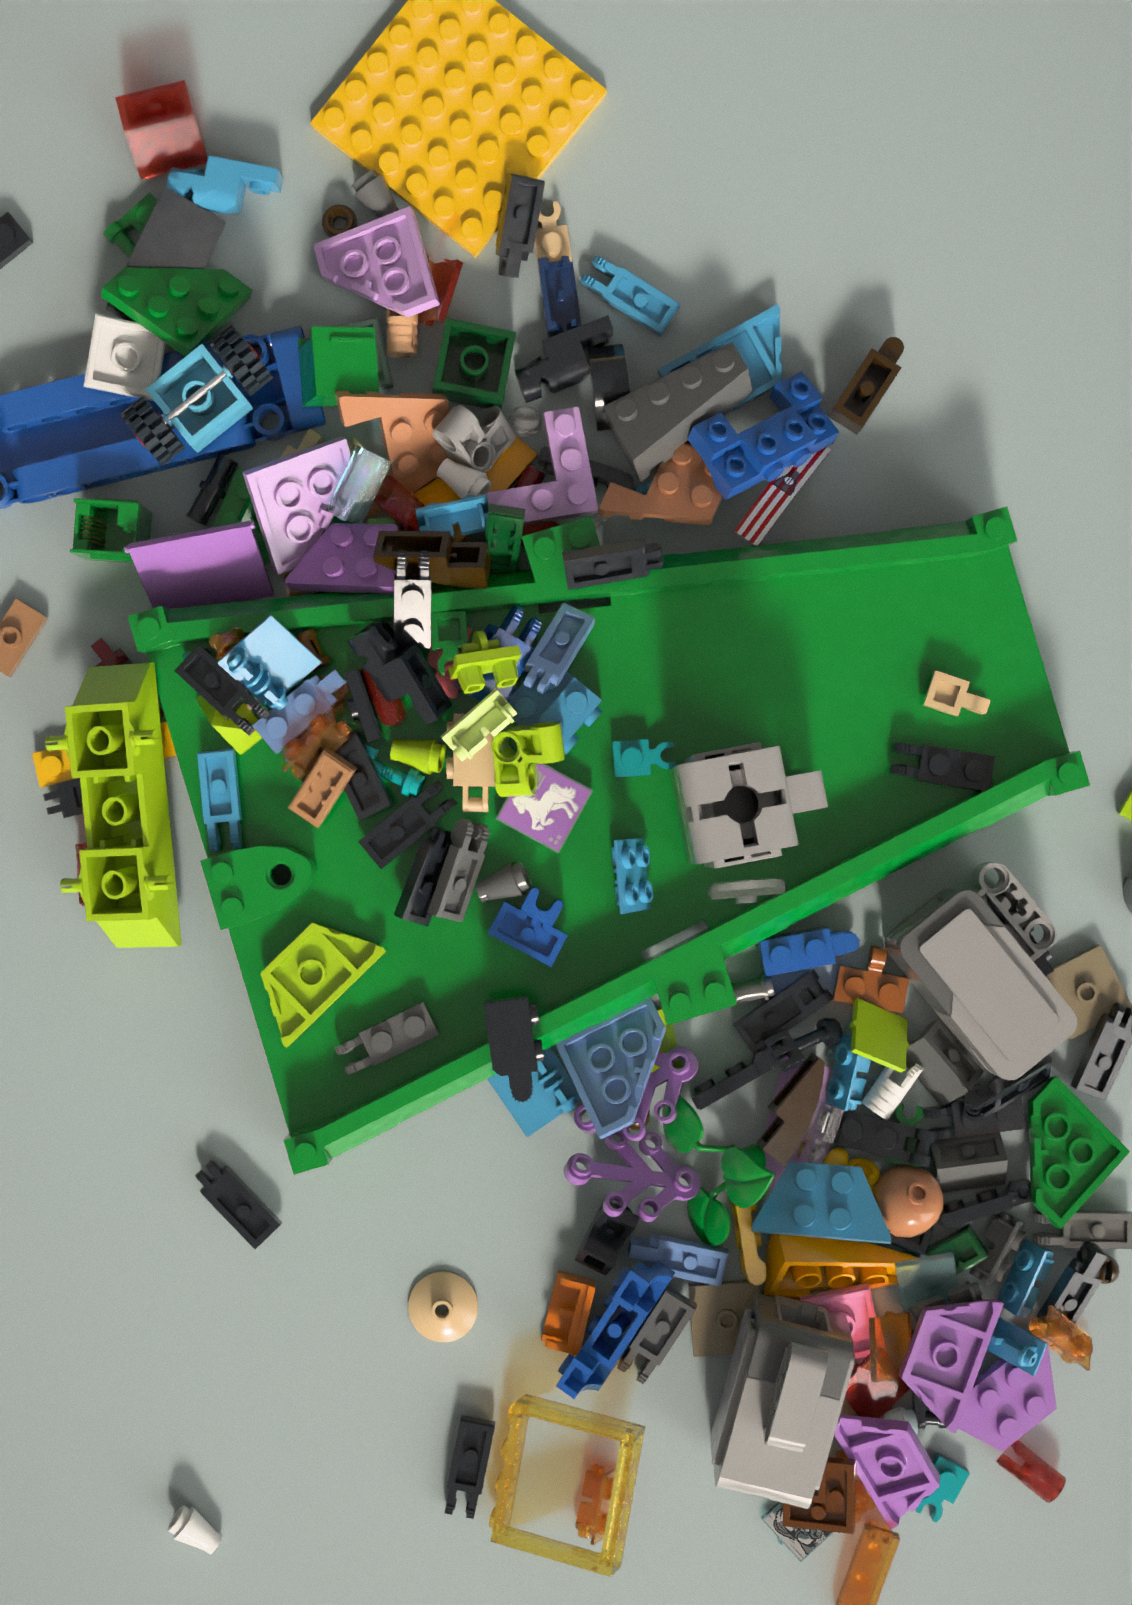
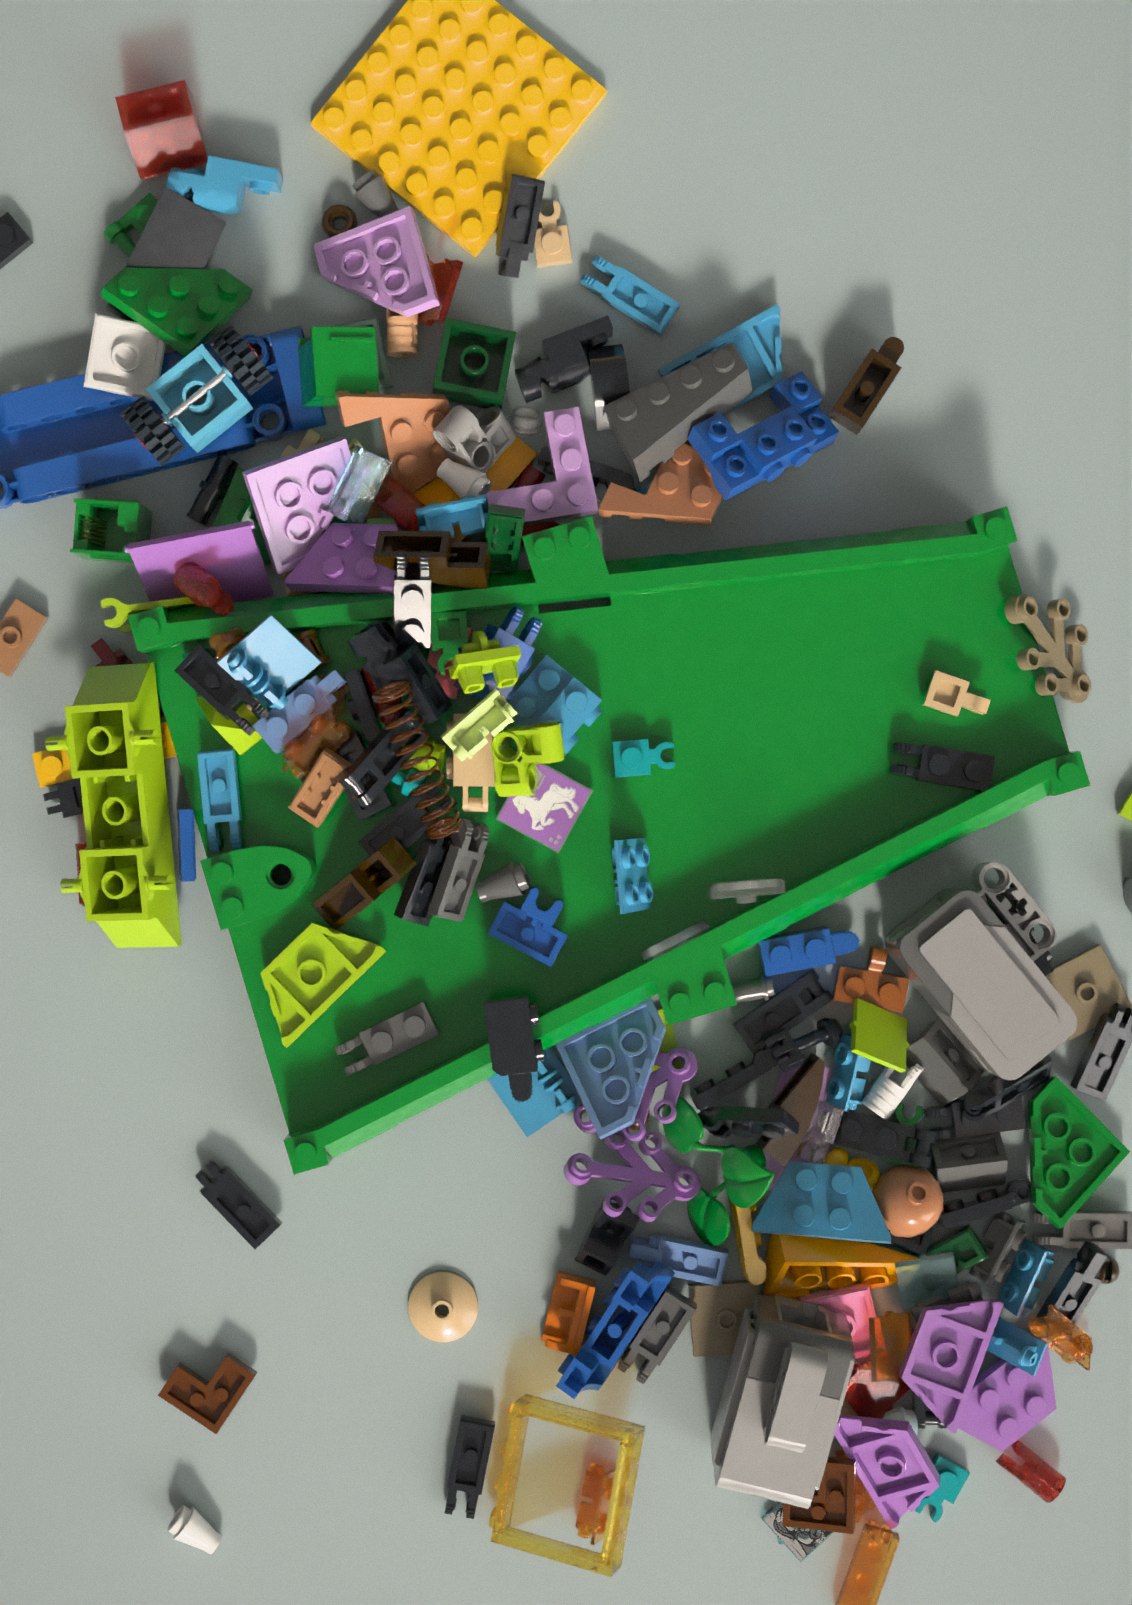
medium blue hinge [524,603,595,694] -> none
dark blue hinge [537,256,581,338] -> none
black hinge [562,539,664,590] -> none
light grey piece [669,742,828,869] -> none
sticker [735,447,831,546] -> none
none -> lime flag [100,594,214,634]
none -> reddish brown plate [158,1353,257,1434]
none -> clear red hinge [173,562,234,615]
none -> blue tile [177,809,196,882]
none -> dark brown slope [311,836,417,930]
none -> black plate [337,709,430,807]
none -> reddish brown piece [372,681,463,839]
none -> black hinge [698,1107,800,1139]
none -> dark tan plant [1004,594,1091,703]

